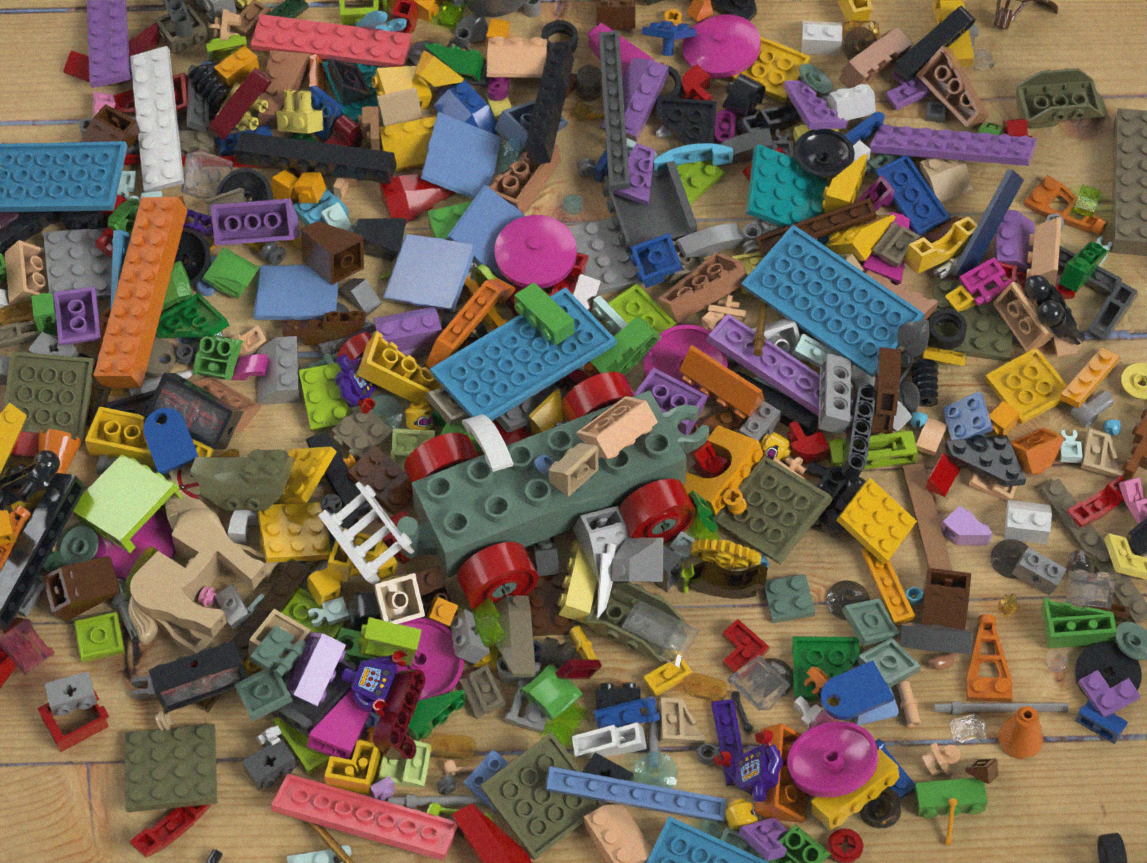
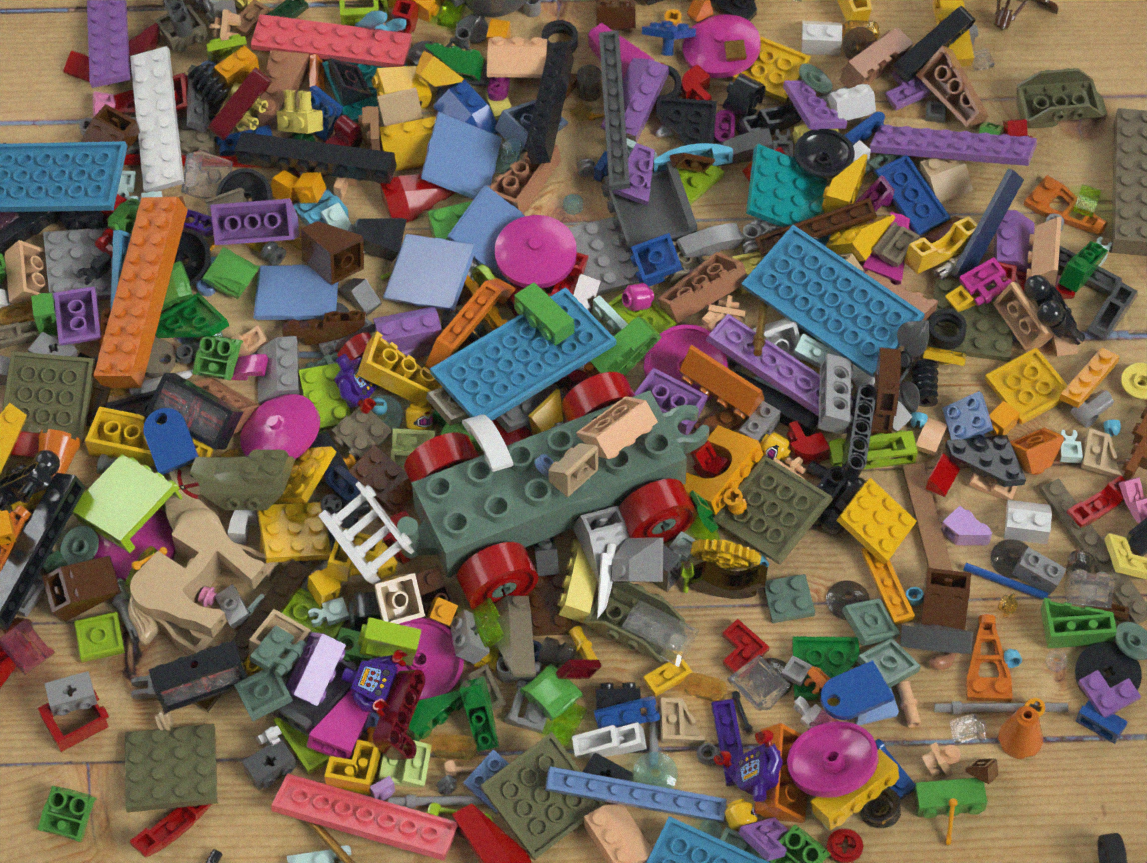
none -> bright green slope [37,786,97,842]
none -> black plate [77,252,111,285]
none -> light orange hinge [131,547,167,570]
none -> dark pink dish [240,394,320,459]
none -> dark blue plate [325,465,361,501]
none -> medium azure hinge [371,397,388,416]
none -> green slope [459,676,499,752]
none -> dark pink head [622,283,654,311]
none -> reddish brown slope [669,153,715,173]
none -> pearl gold tile [724,39,747,62]
none -> light grey plate [781,655,812,687]
none -> blue bar [963,563,1049,600]
none -> medium azure hinge [1004,649,1022,668]
none -> light orange bush [1024,698,1045,717]

